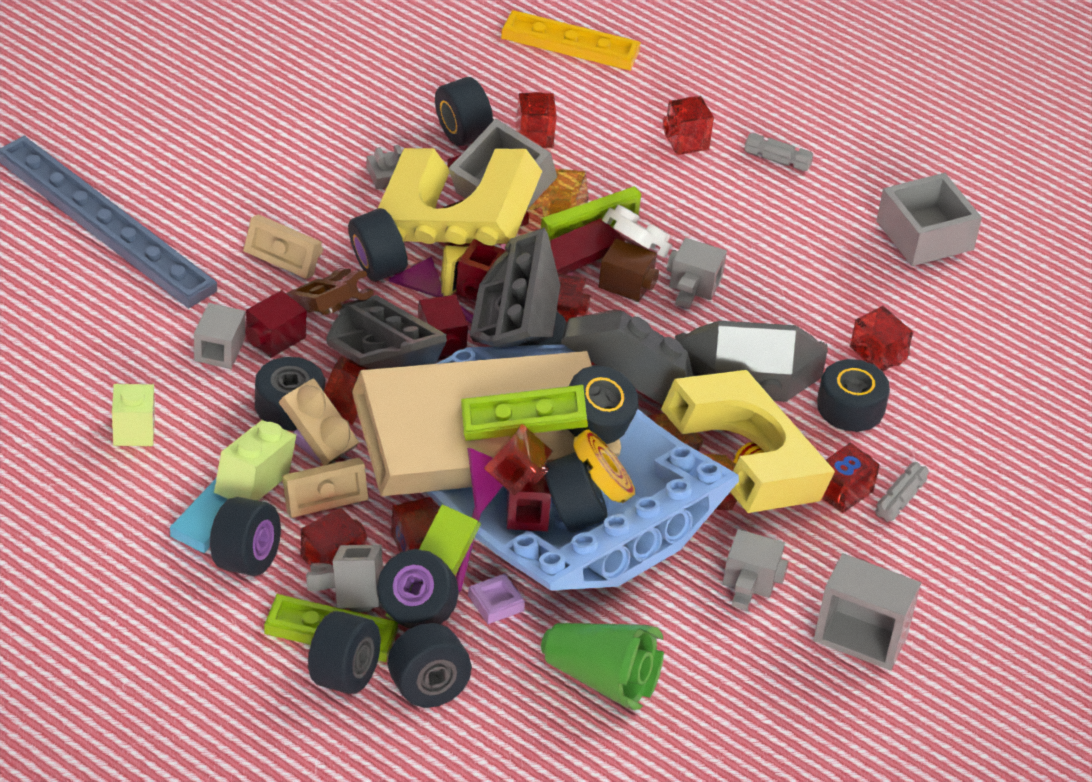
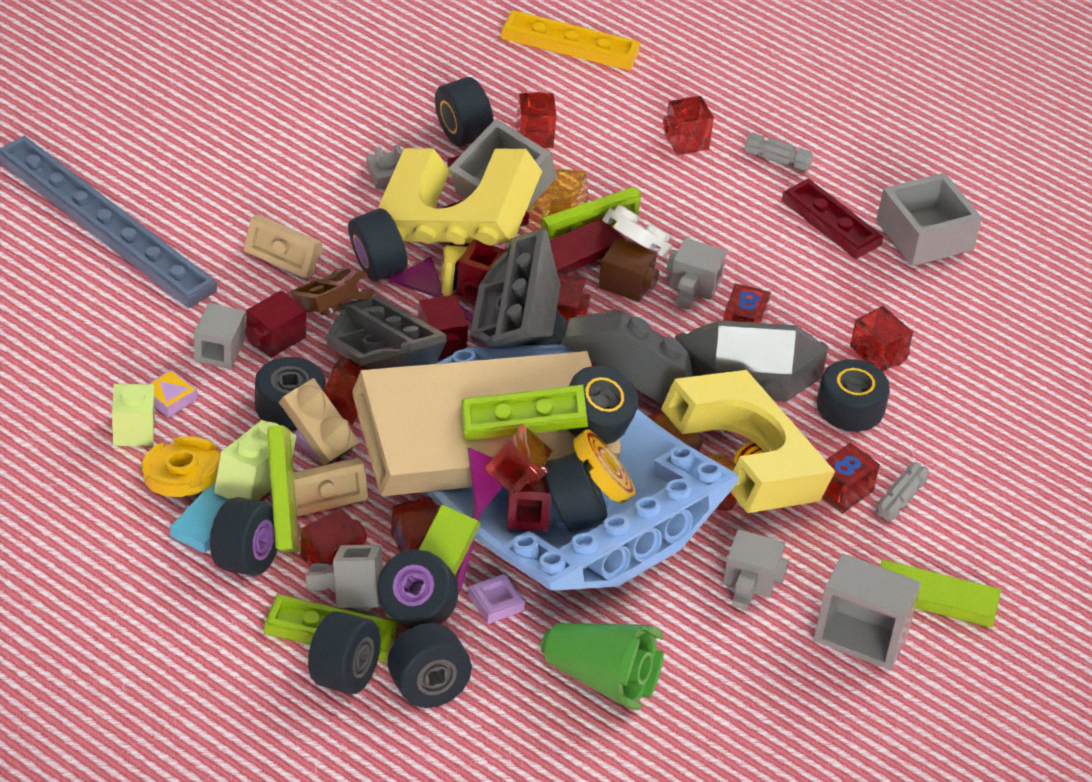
none -> yellow tile [141,436,221,497]
none -> tile [148,369,198,418]
none -> lime tile [267,425,300,553]
none -> clear red brick [723,283,771,323]
none -> dark red tile [781,178,883,259]
none -> lime tile [880,559,1001,628]

